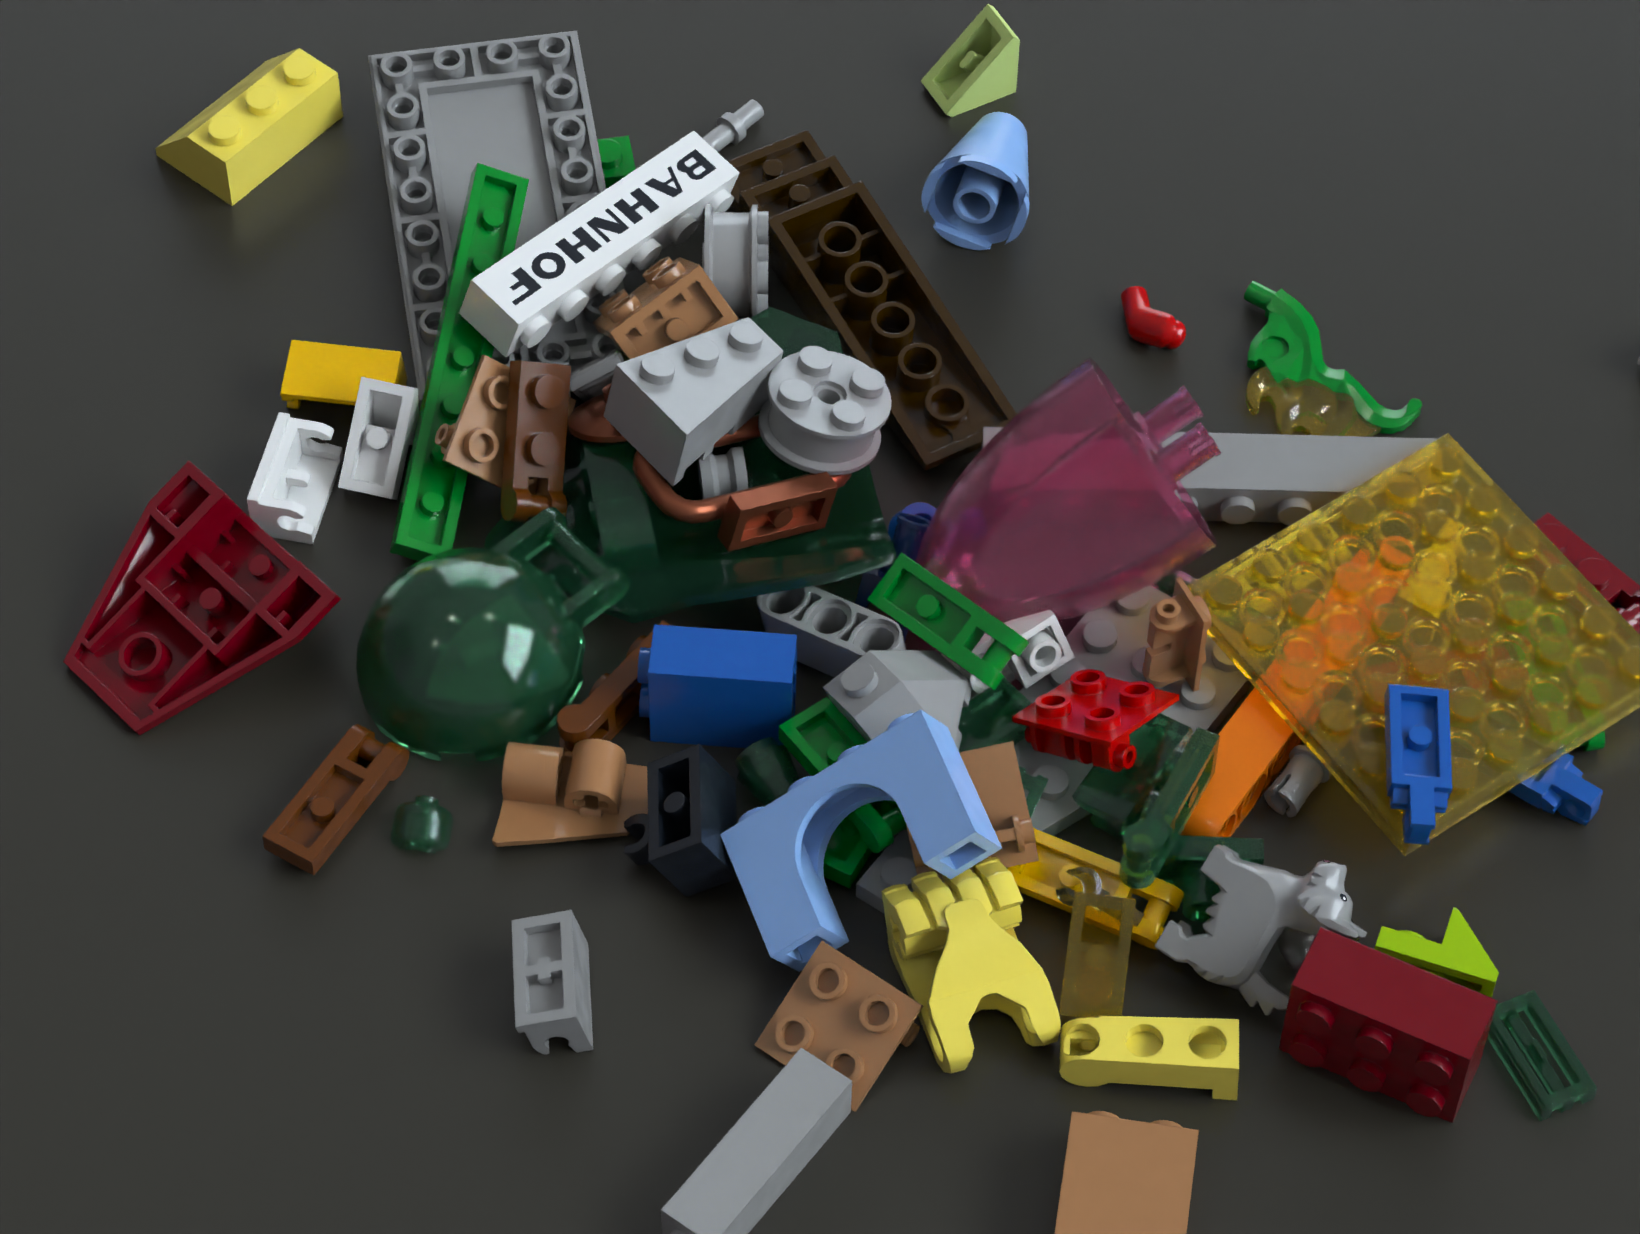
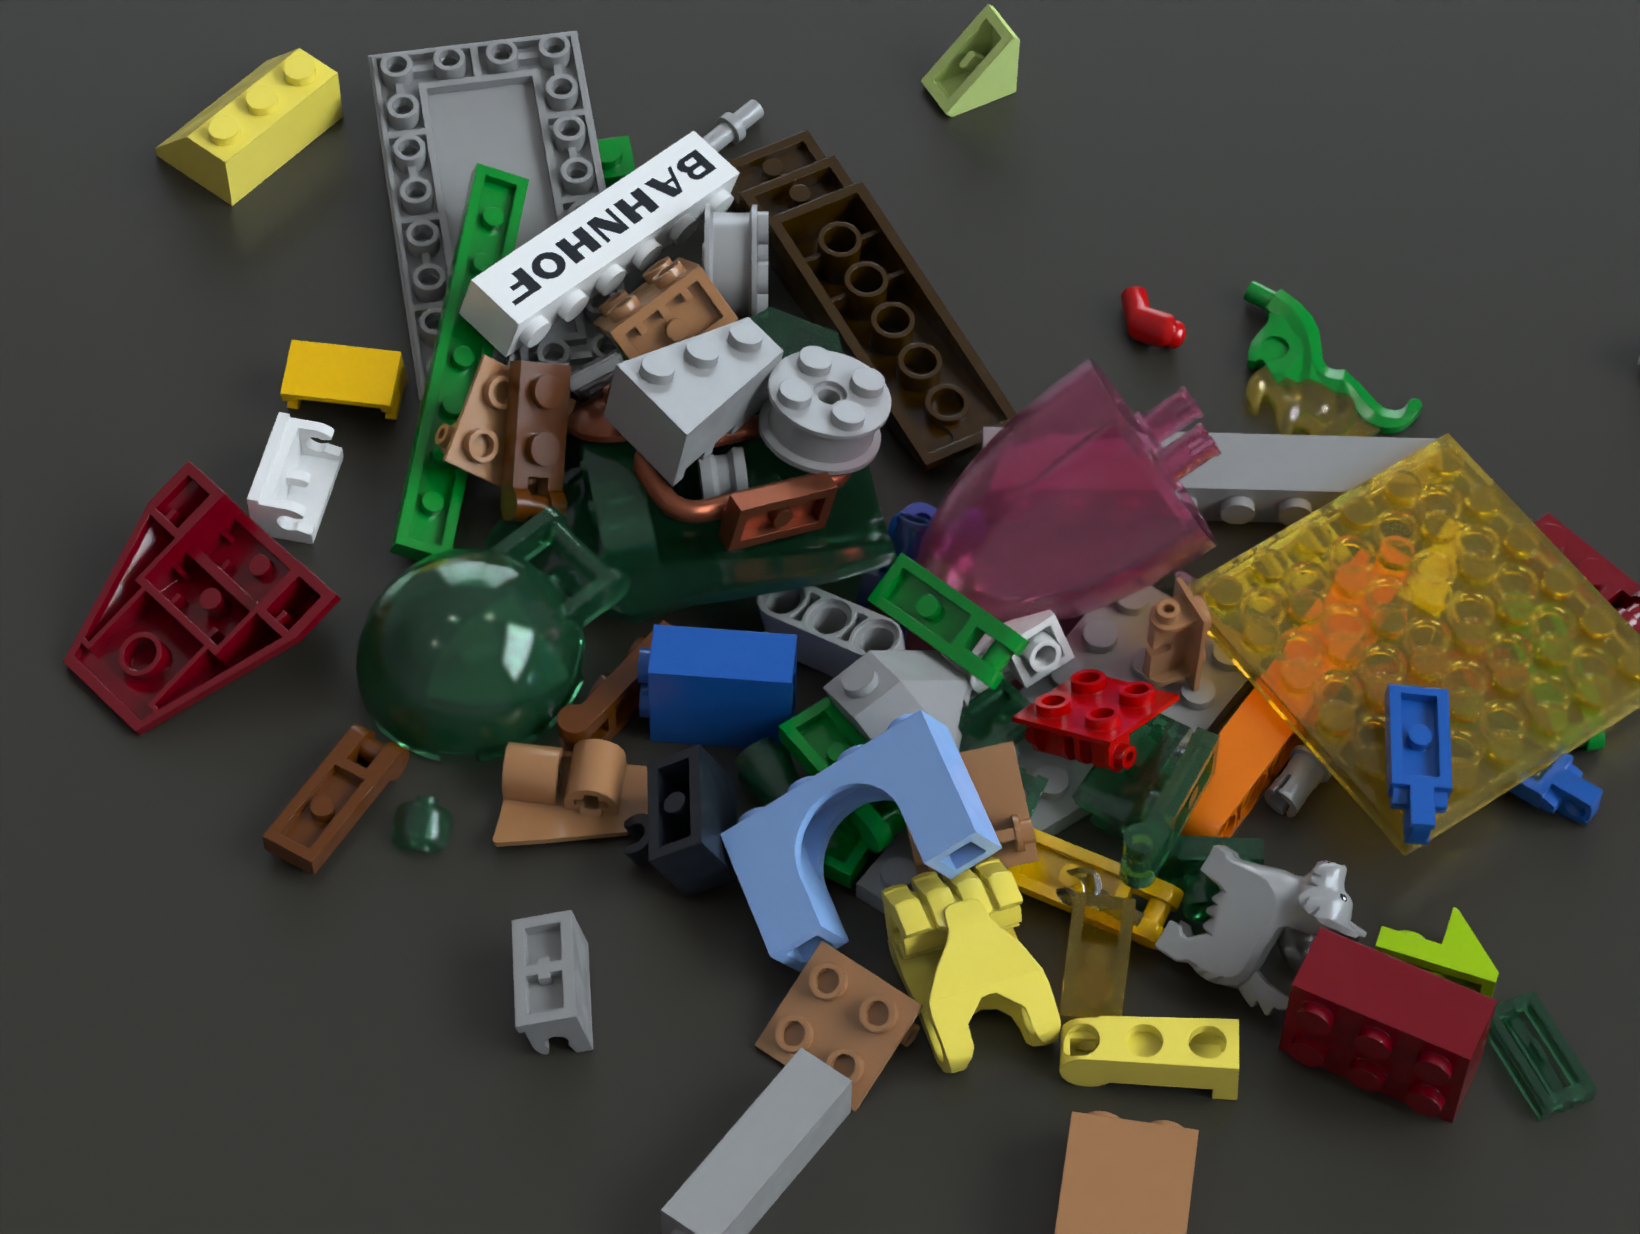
white slope [338,376,419,500] -> none
light blue cone [921,112,1029,251] -> none

